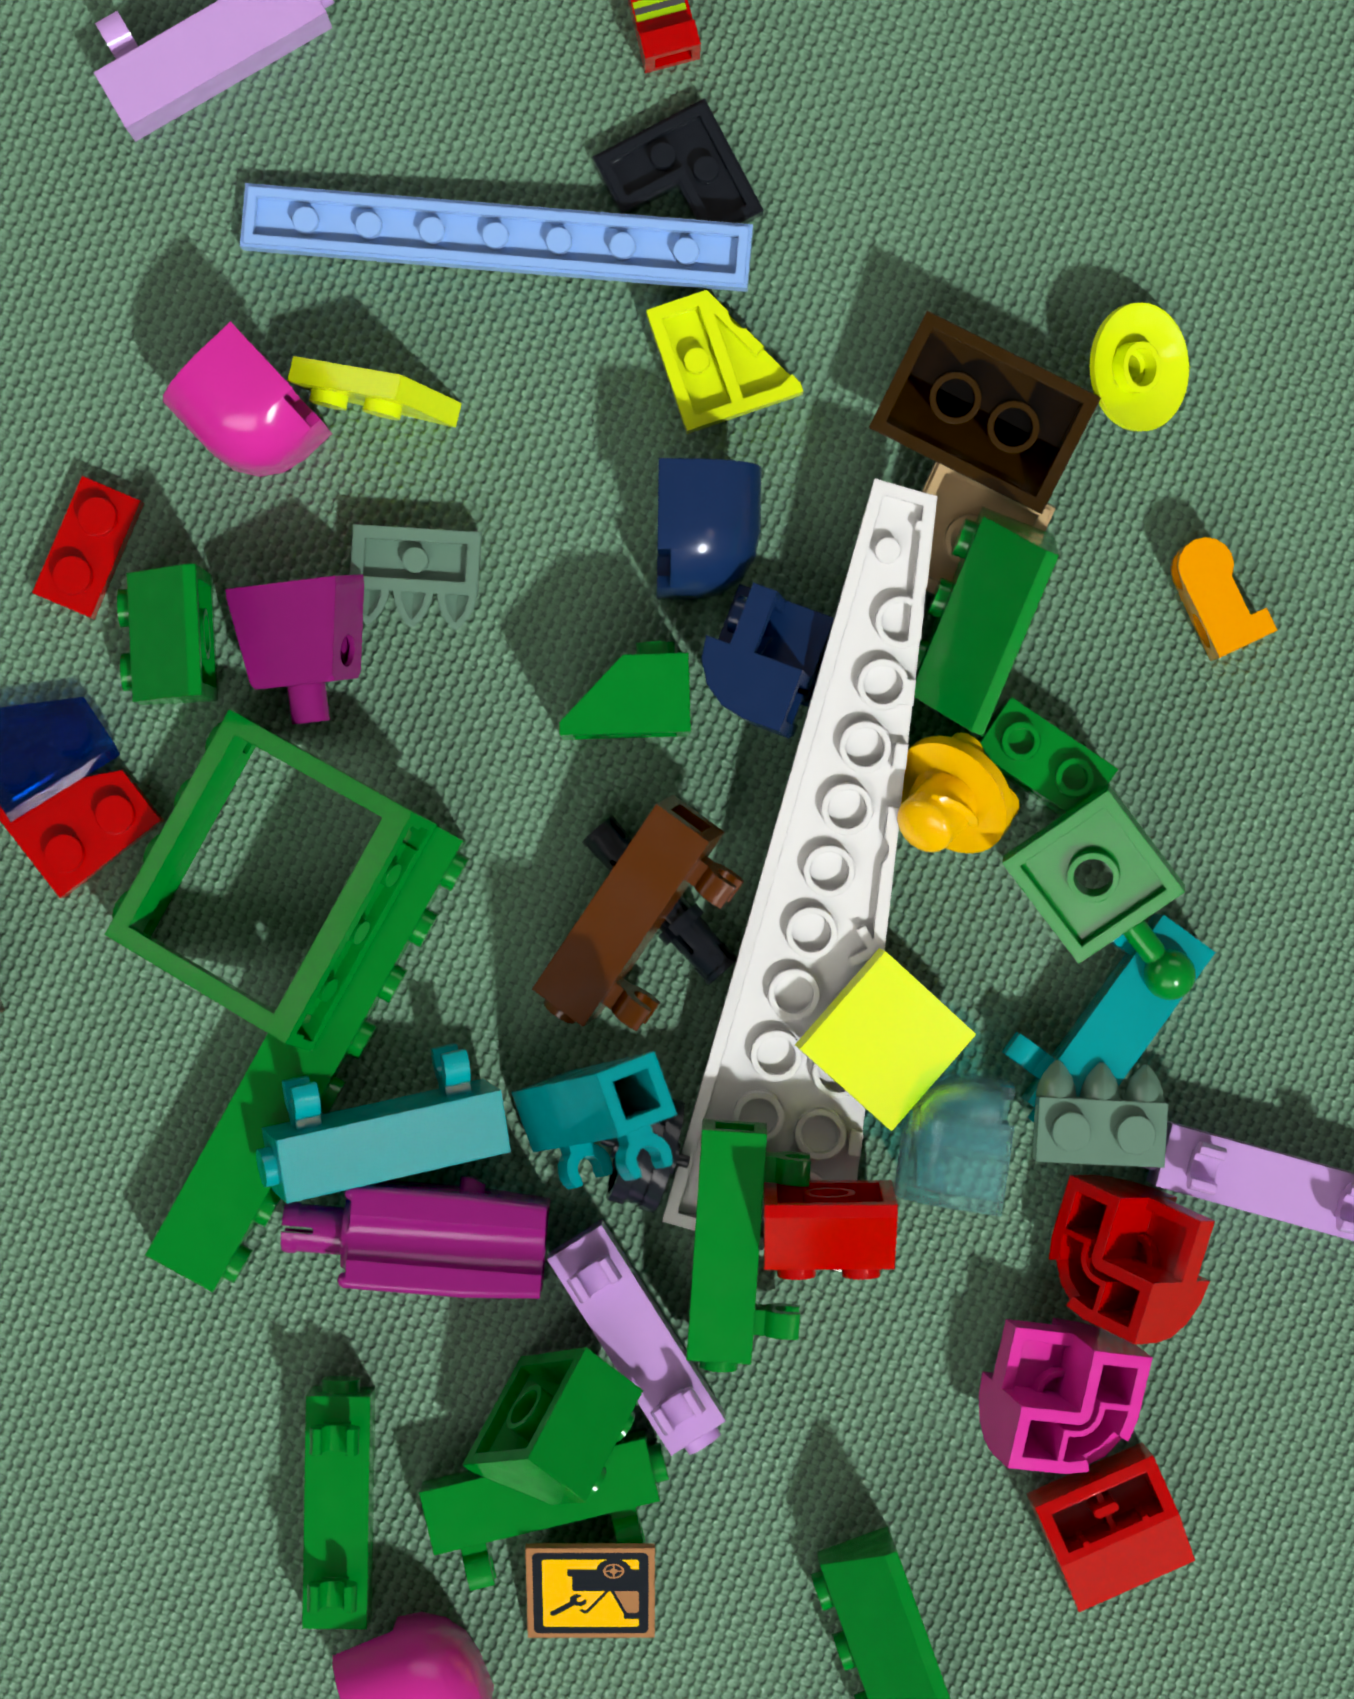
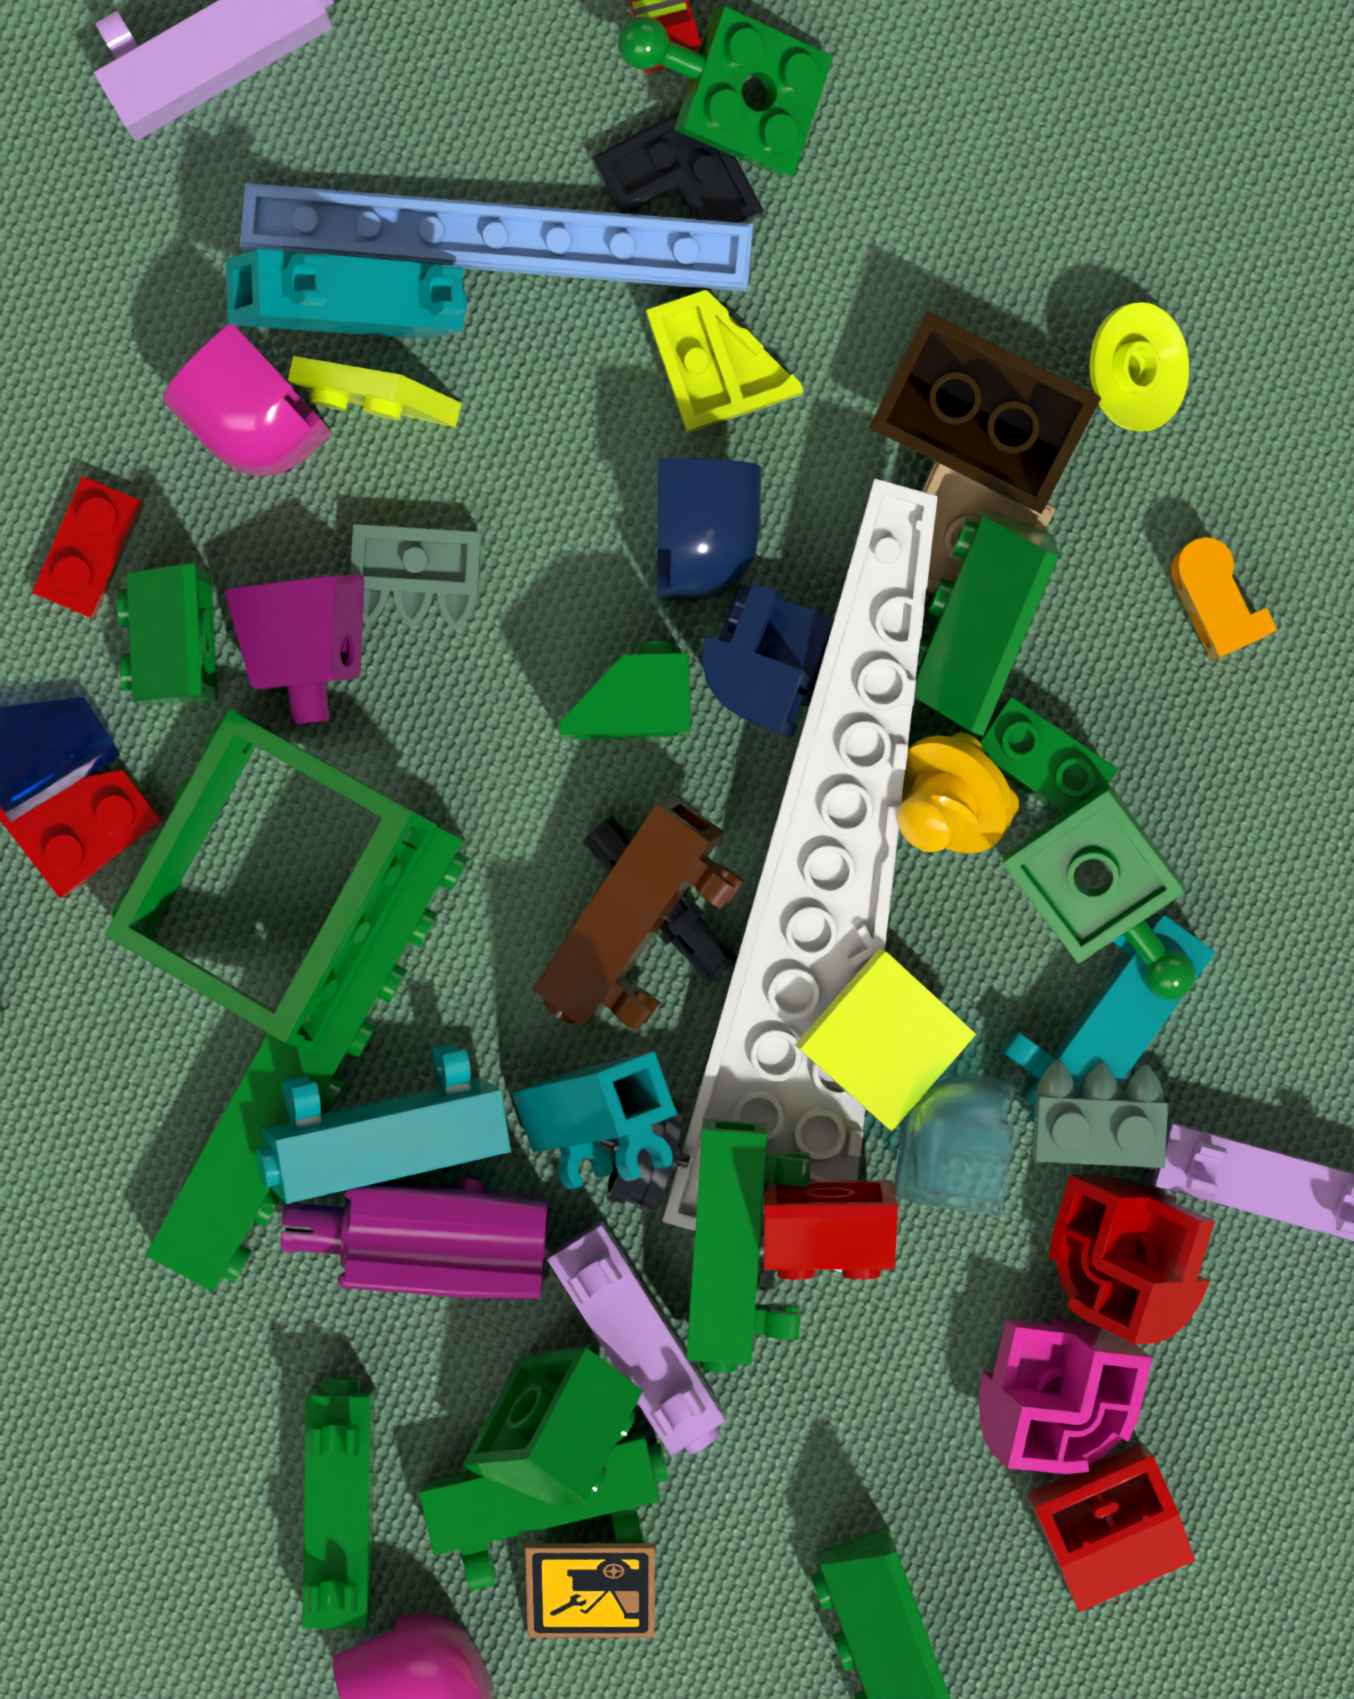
none -> teal brick [226,248,467,340]
none -> green plate [617,6,834,178]

